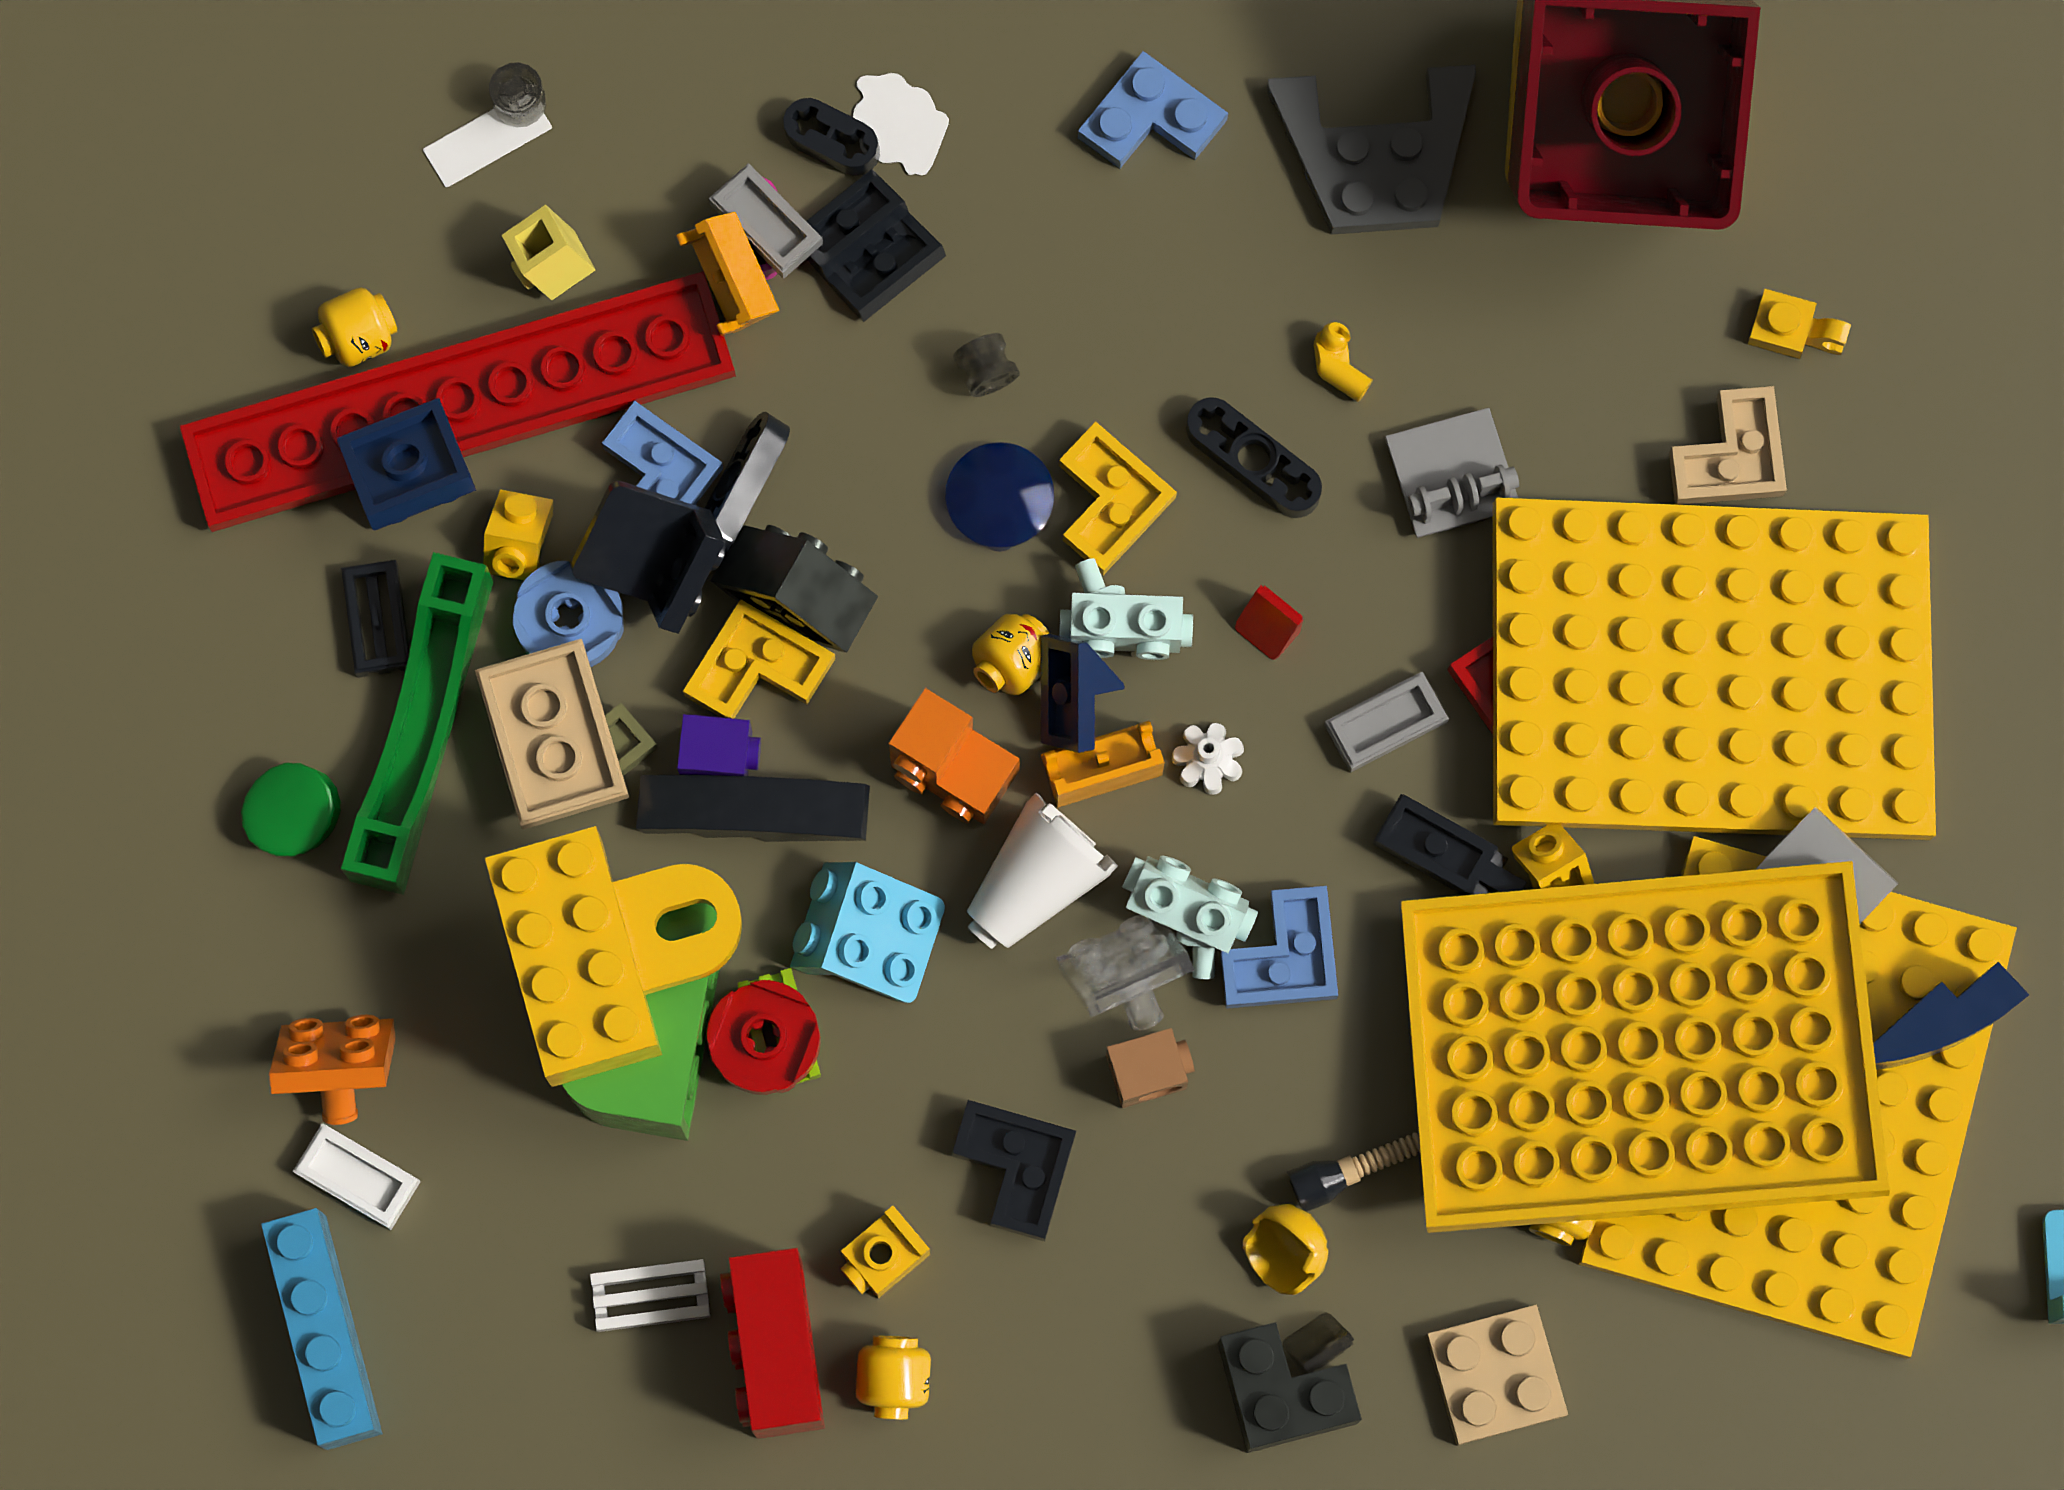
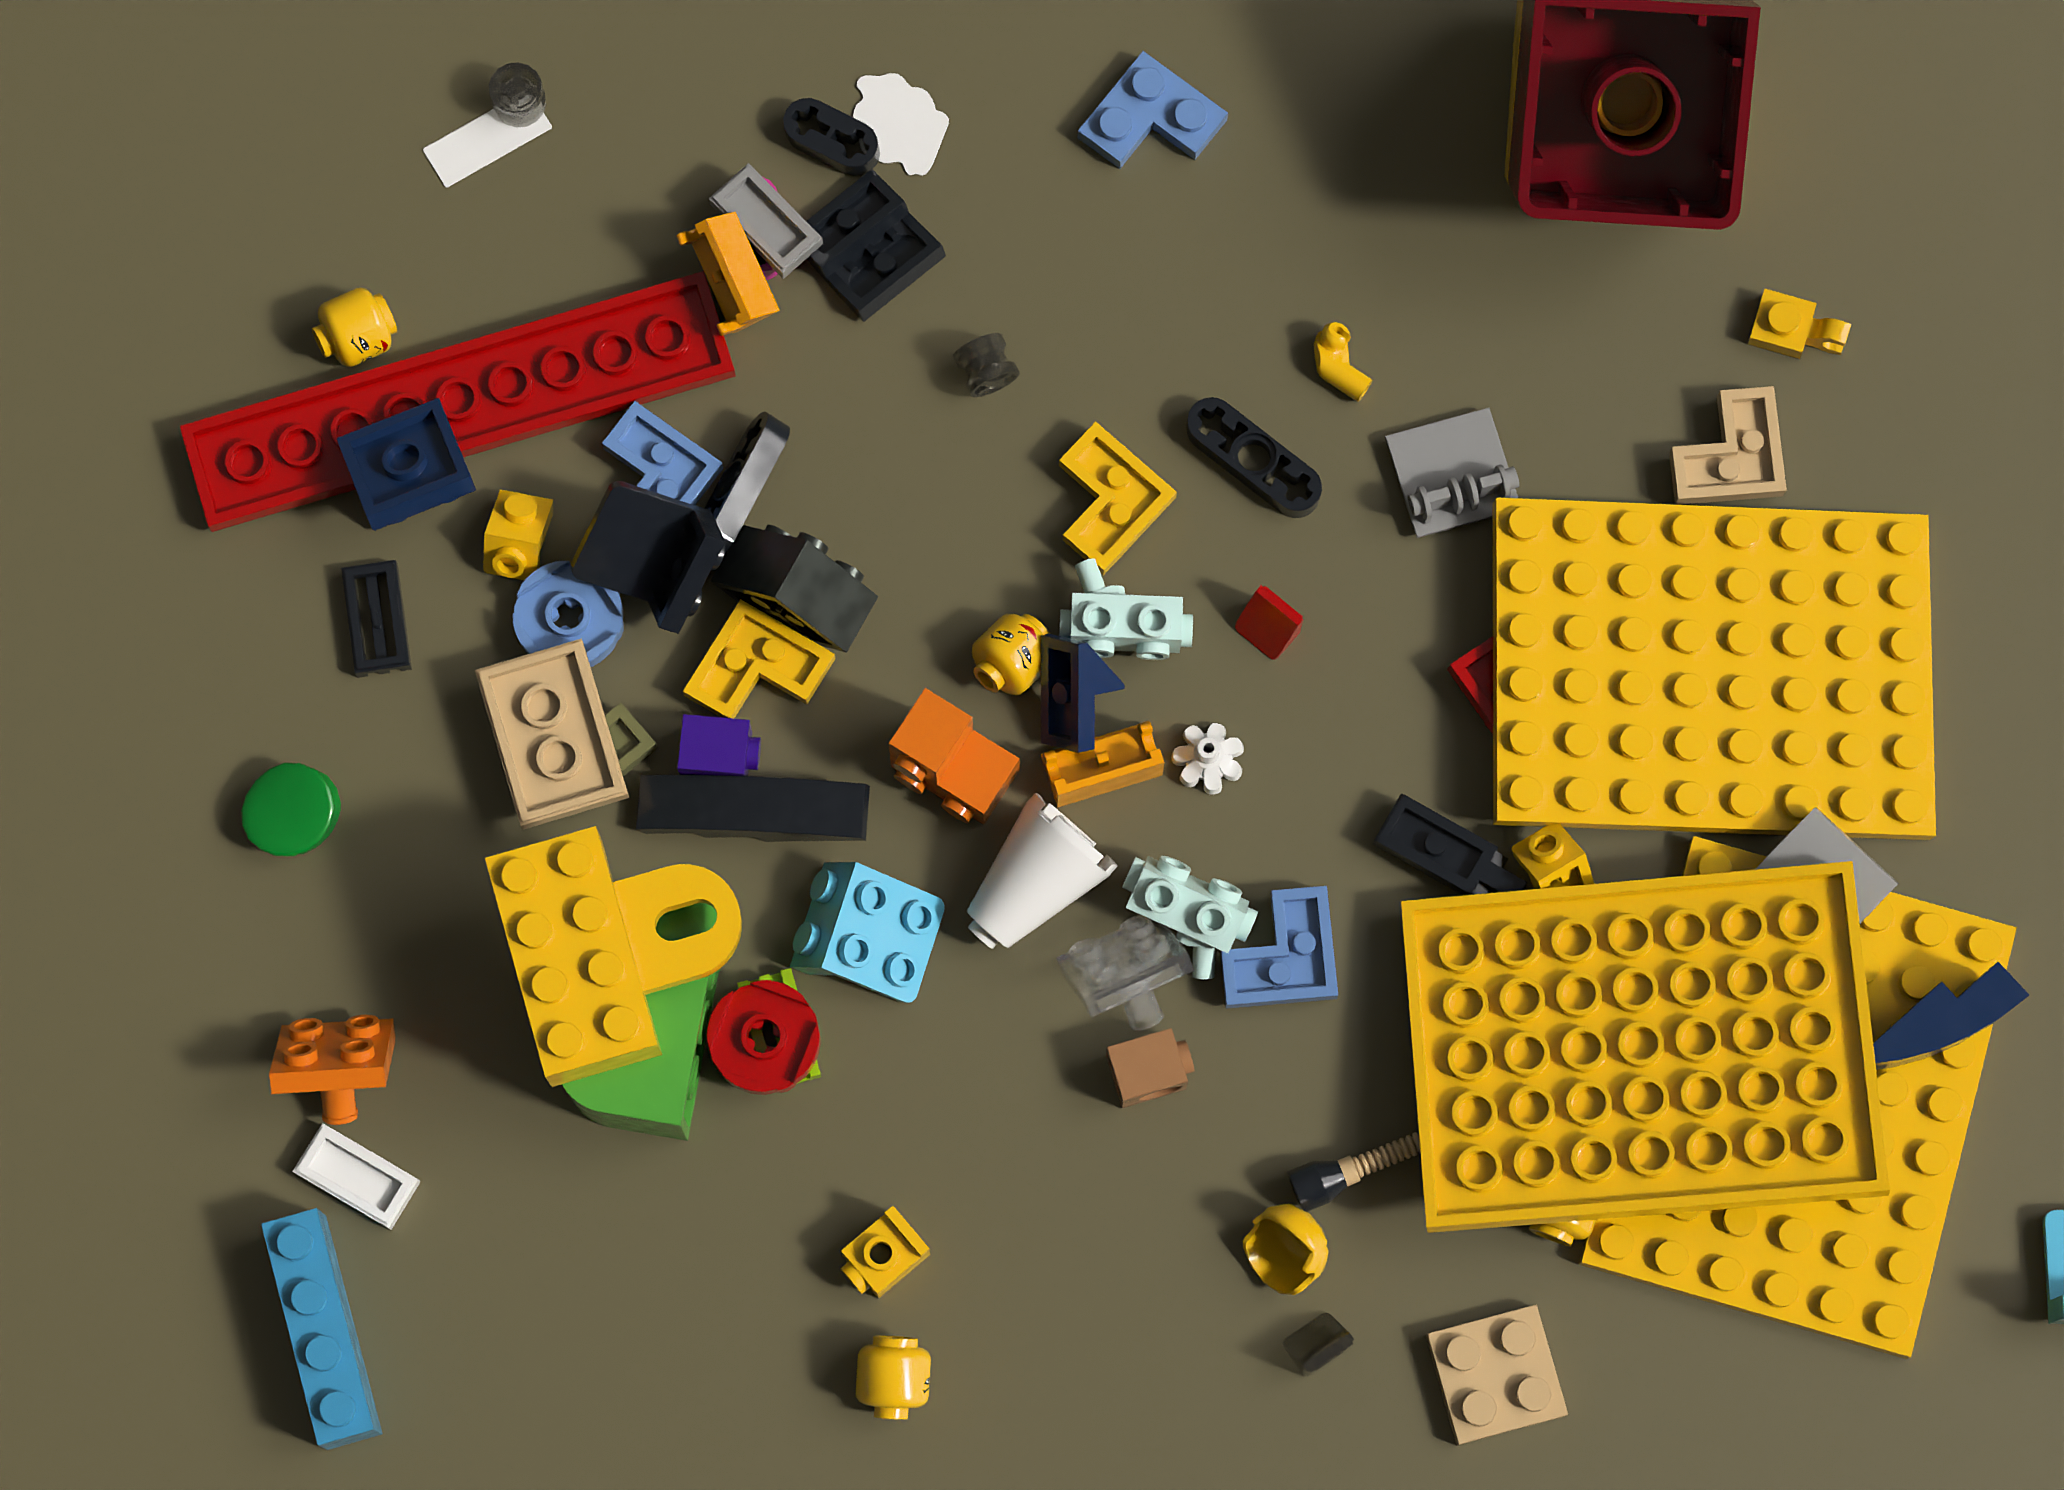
green arch [341,552,494,895] -> none
light yellow brick [502,204,596,300] -> none
white tile [590,1259,711,1332] -> none
red brick [720,1248,825,1439] -> none
clear blue dish [945,442,1054,552] -> none
black plate [952,1100,1076,1242] -> none
pearl dark grey brick [1217,1322,1362,1453] -> none
dark grey wing [1267,64,1476,235] -> none
light grey tile [1324,672,1449,773] -> none

